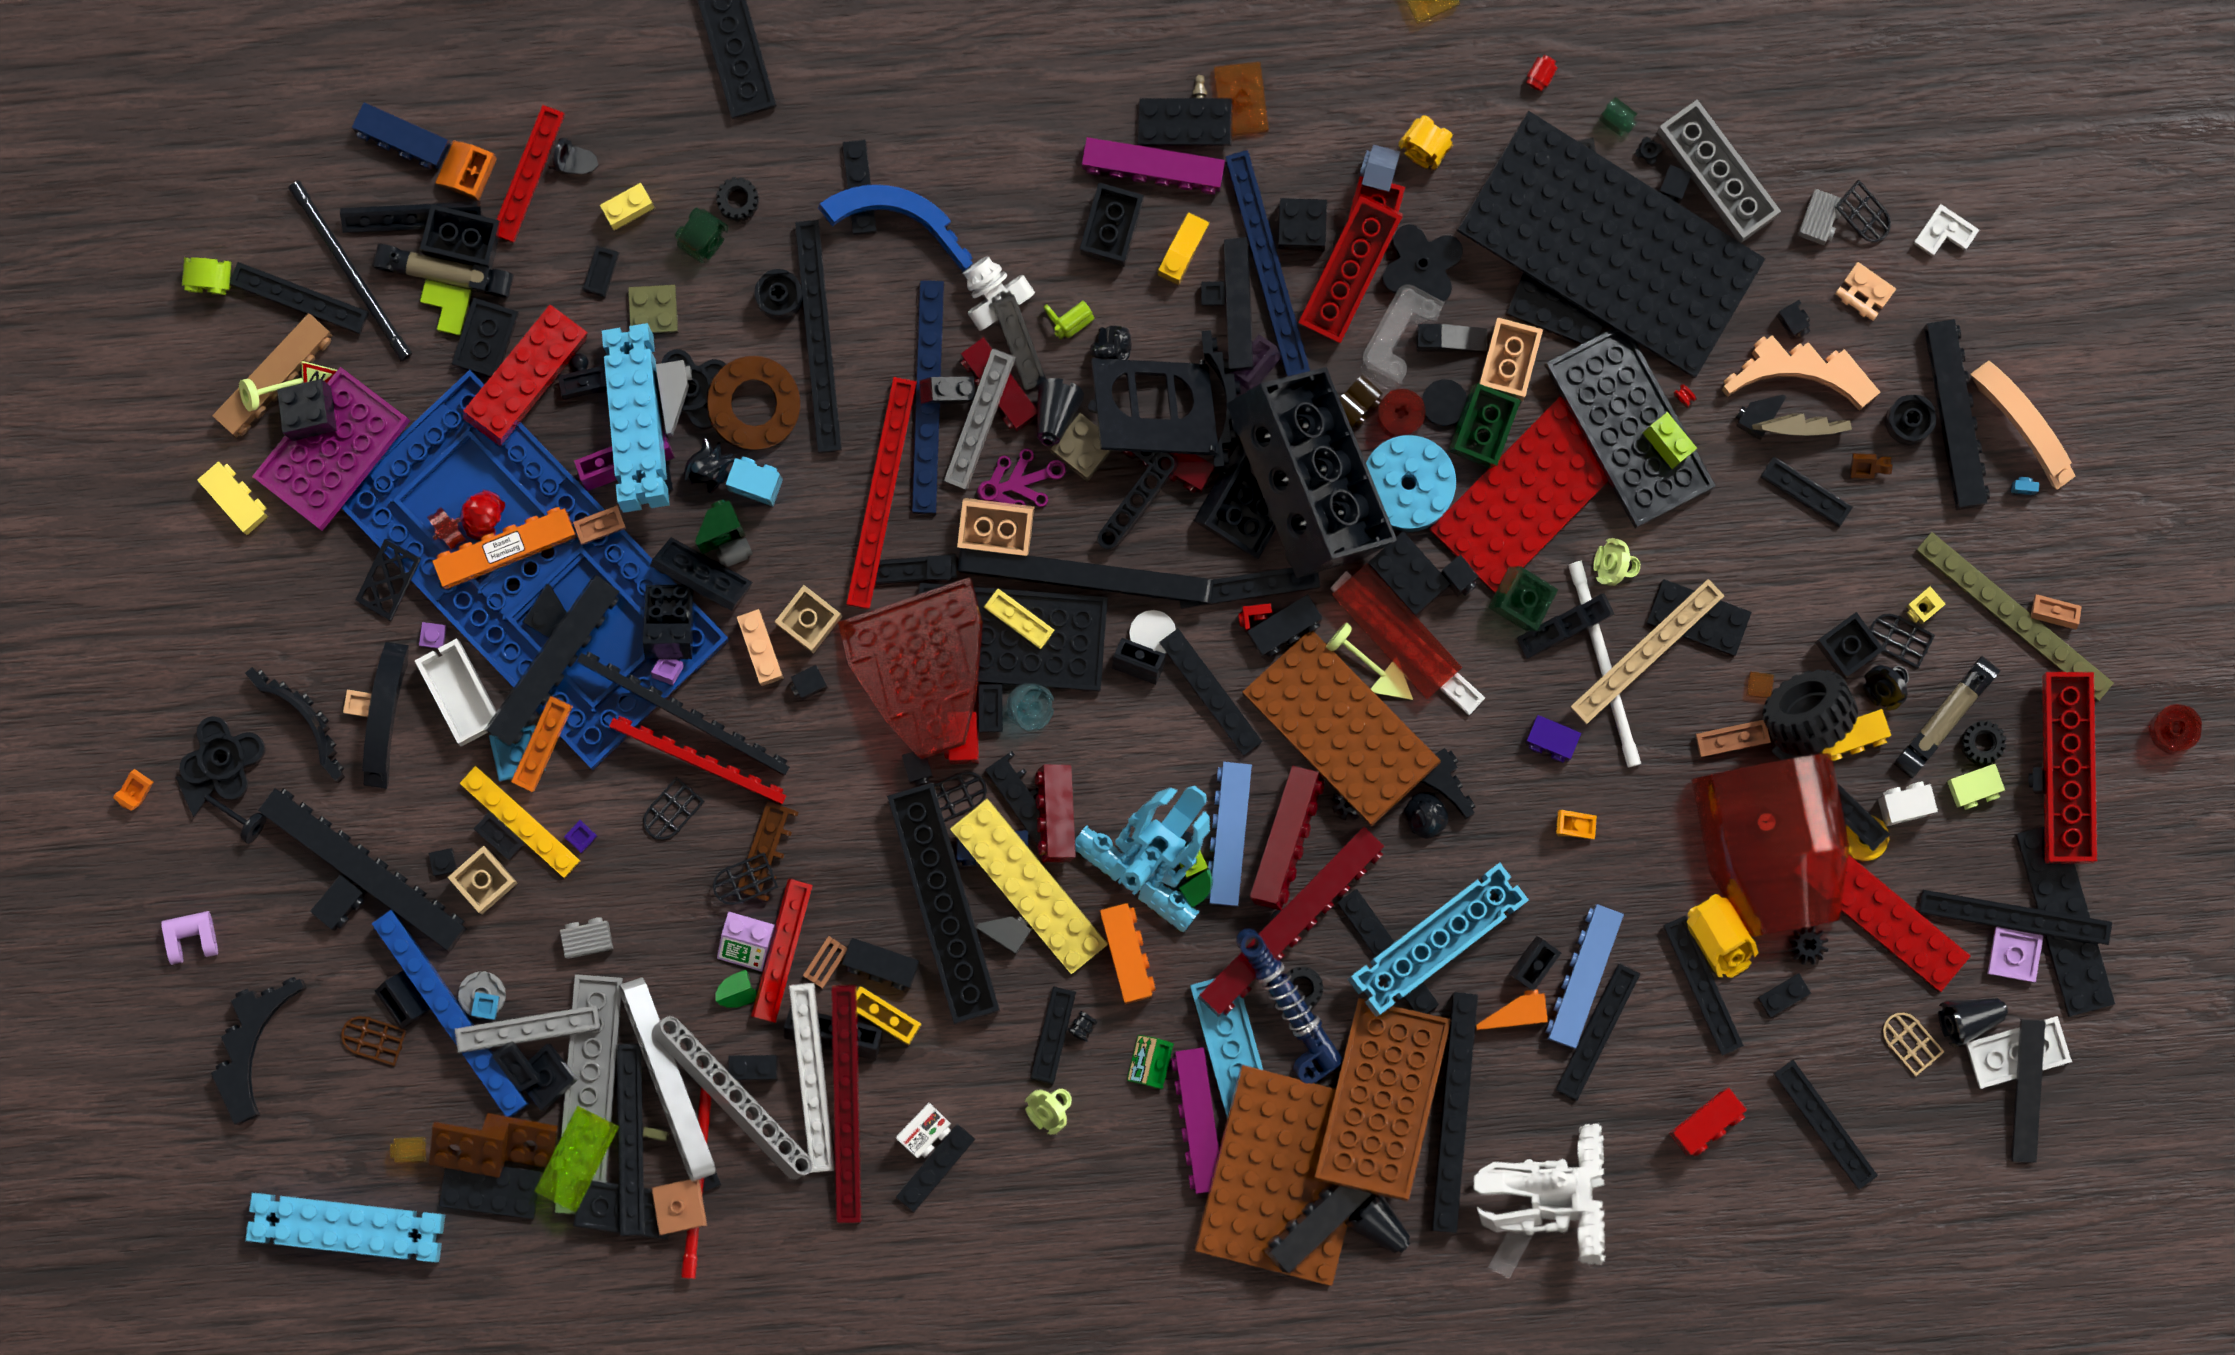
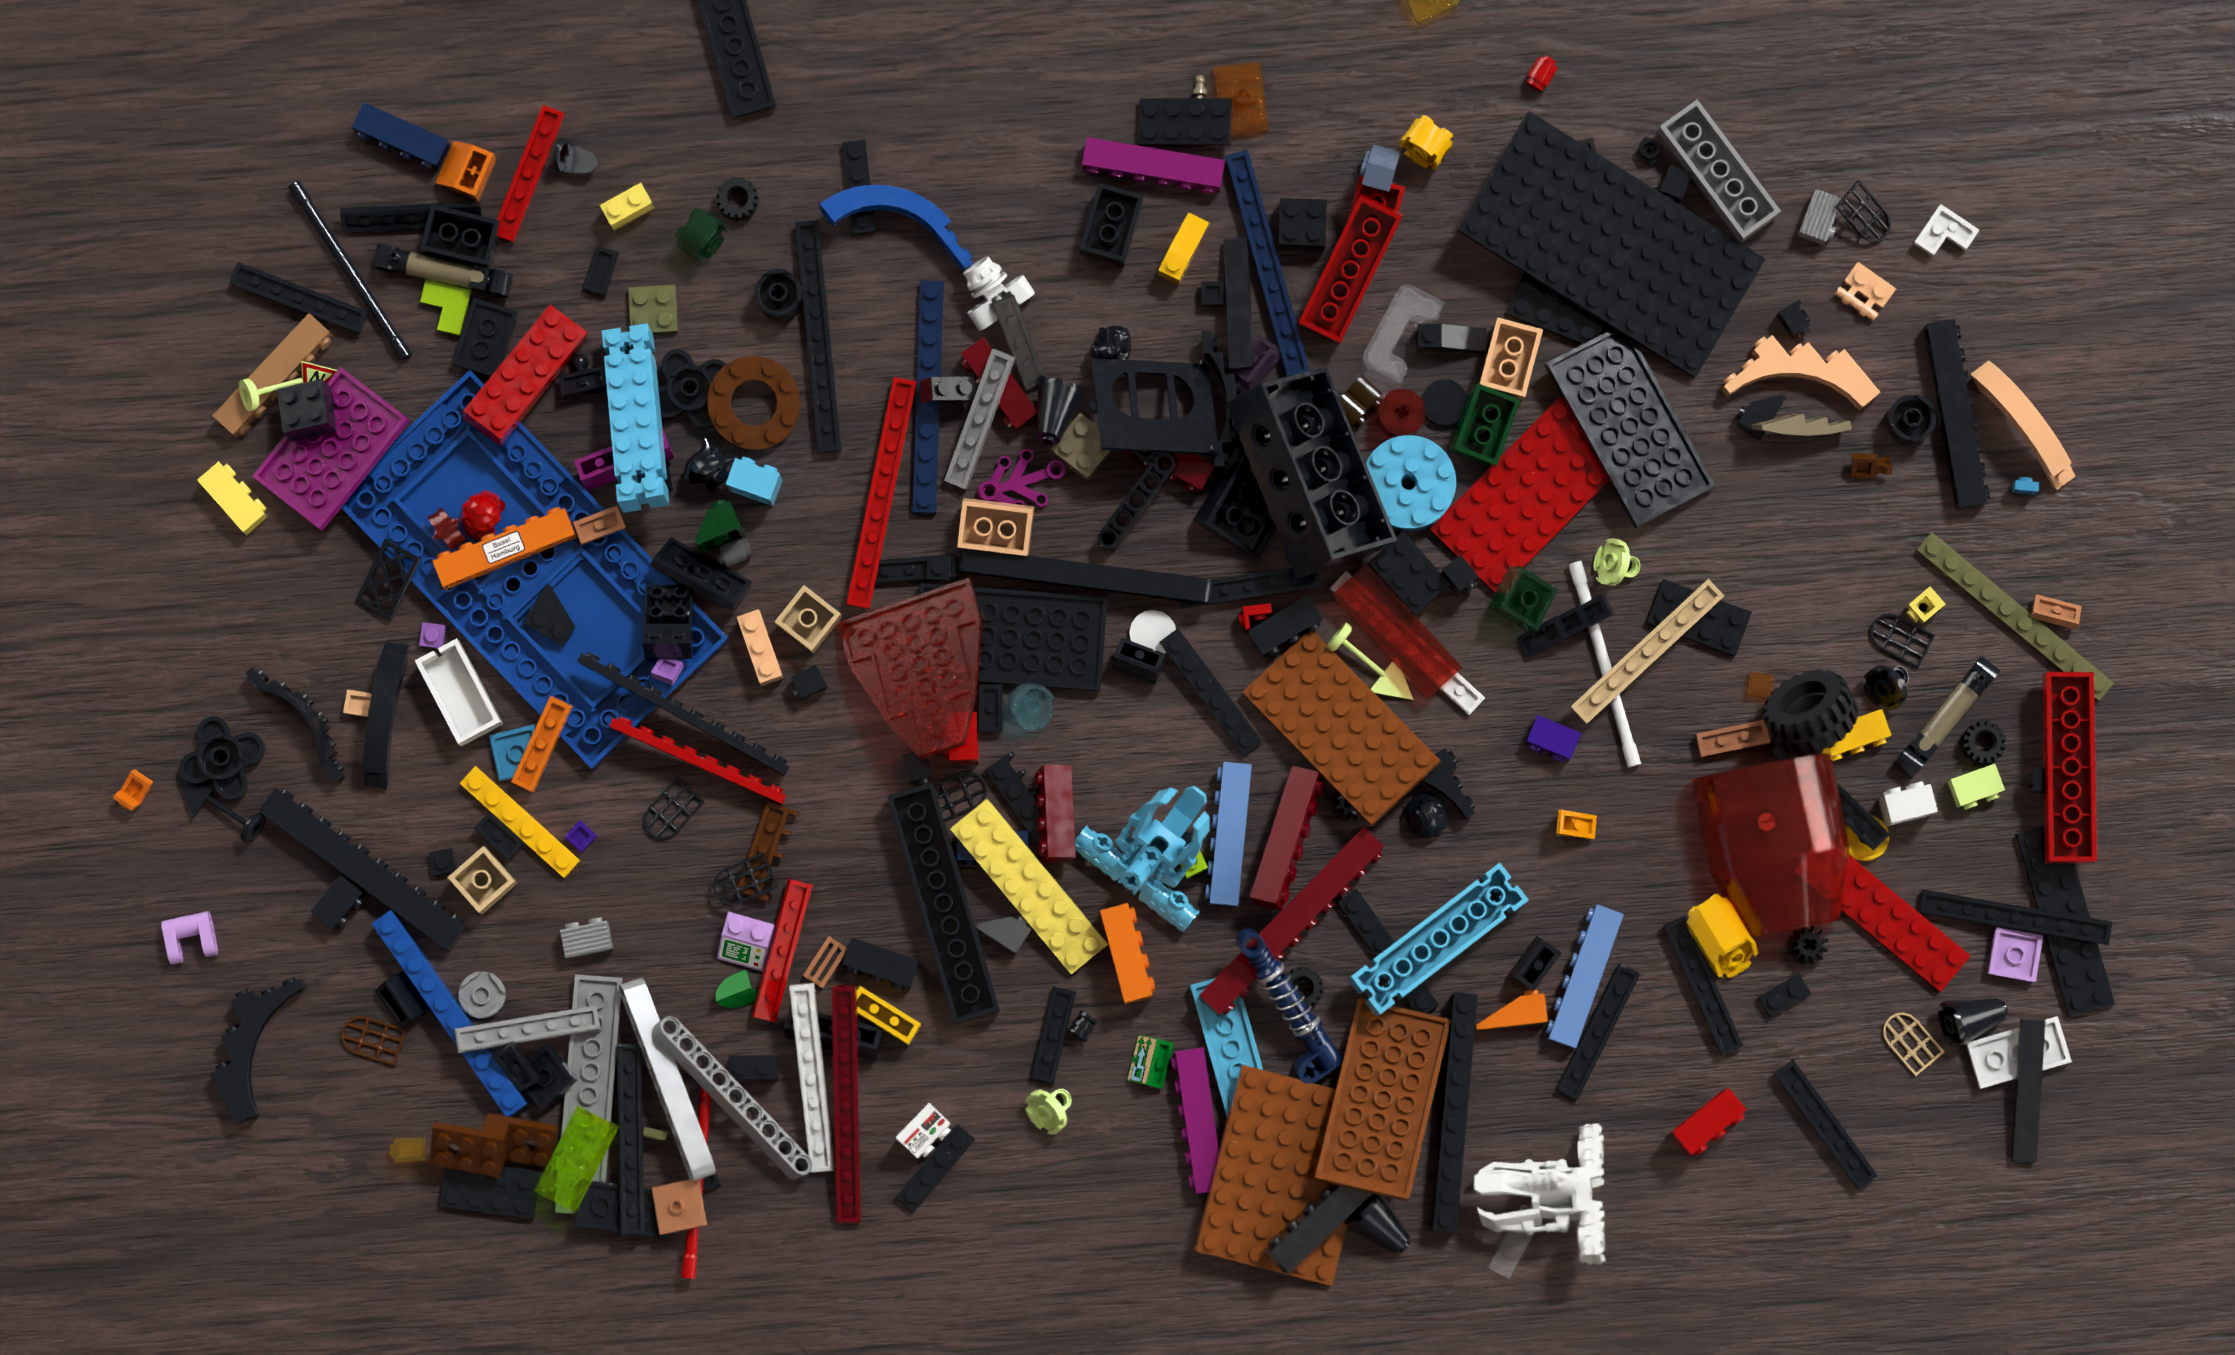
lime brick [182,257,231,295] -> none
medium azure brick [246,1193,445,1262] -> none
dark azure plate [471,992,500,1020] -> none
black brick [484,575,620,746] -> none
light grey slope [656,360,692,437] -> none
light yellow tile [984,589,1055,650] -> none
lime piece [1044,300,1095,340] -> none
green brick [1179,869,1213,908] -> none
black plant [1383,224,1463,305] -> none
clear green brick [1599,97,1637,136] -> none
lime brick [1643,412,1697,469] -> none
red bush [1673,384,1697,407] -> none
black tile [1760,456,1853,528] -> none
black brick [1815,612,1885,679] -> none
clear red brick [2149,704,2202,754] -> none

